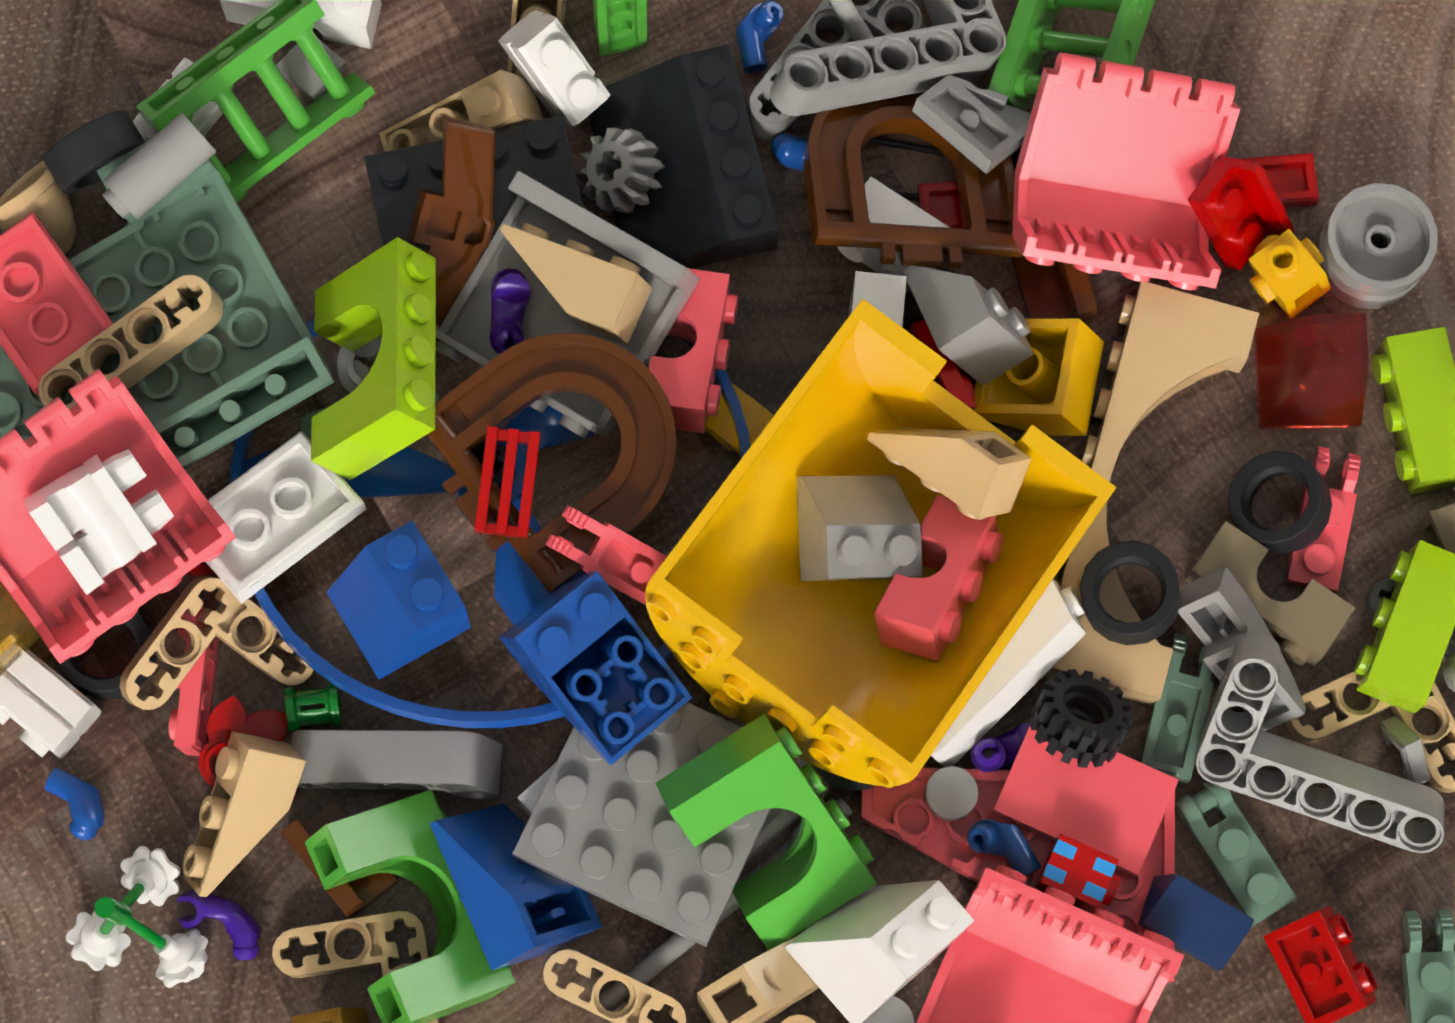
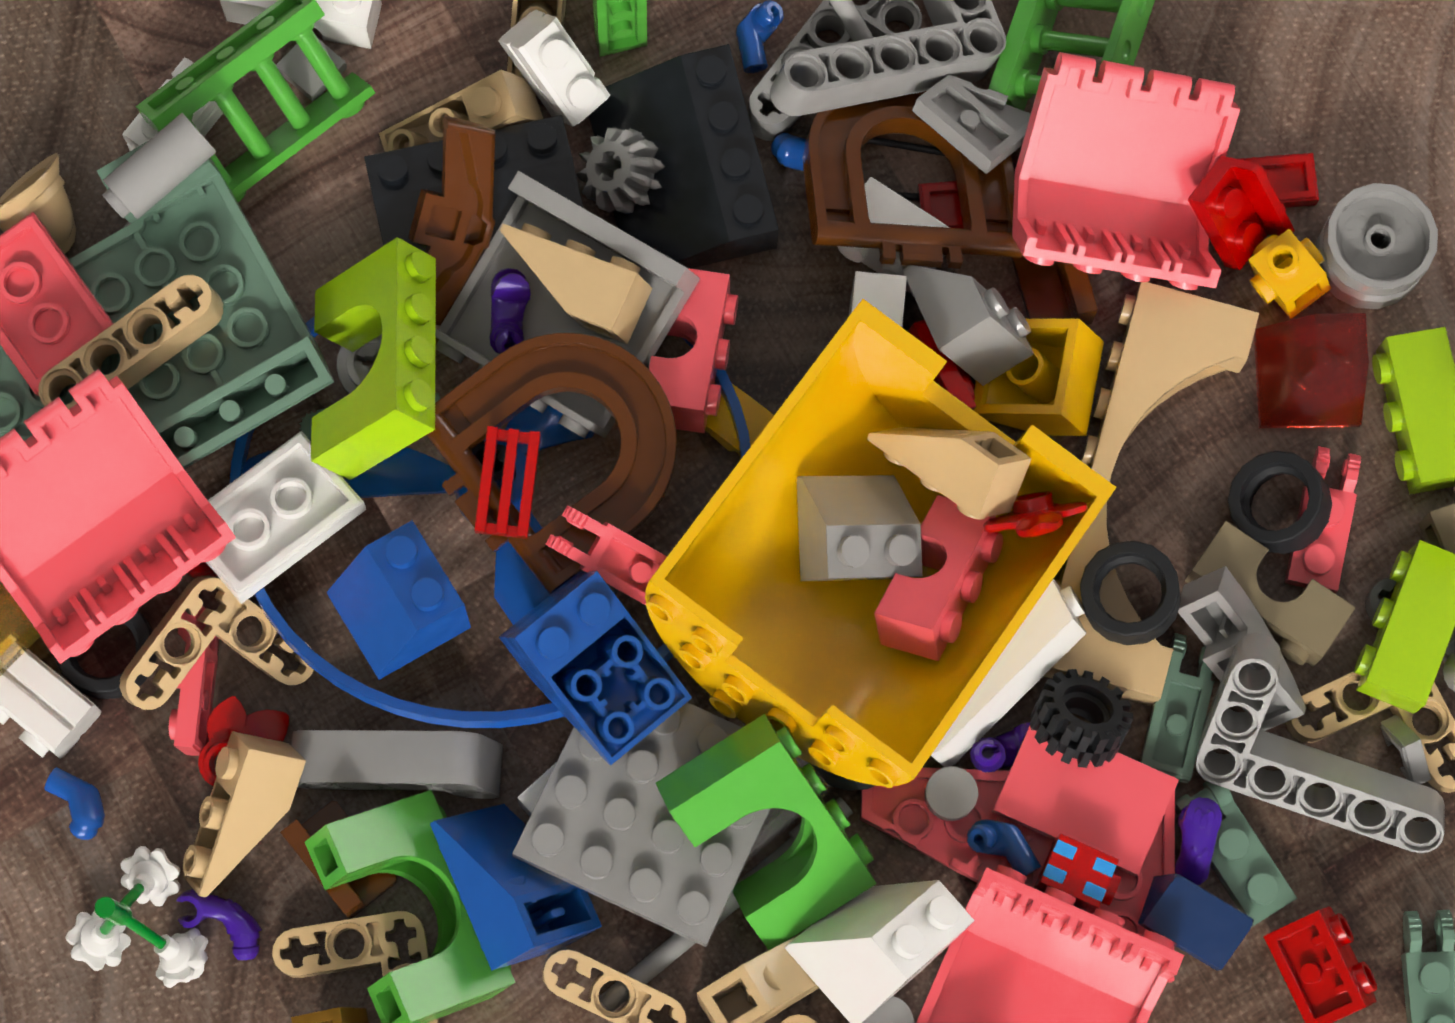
white hips [23,449,174,595] -> none
black tyre [43,111,145,194] -> none
green bush [284,682,343,734] -> none
none -> red plate [983,491,1087,537]
none -> dark purple piece [1175,797,1222,885]

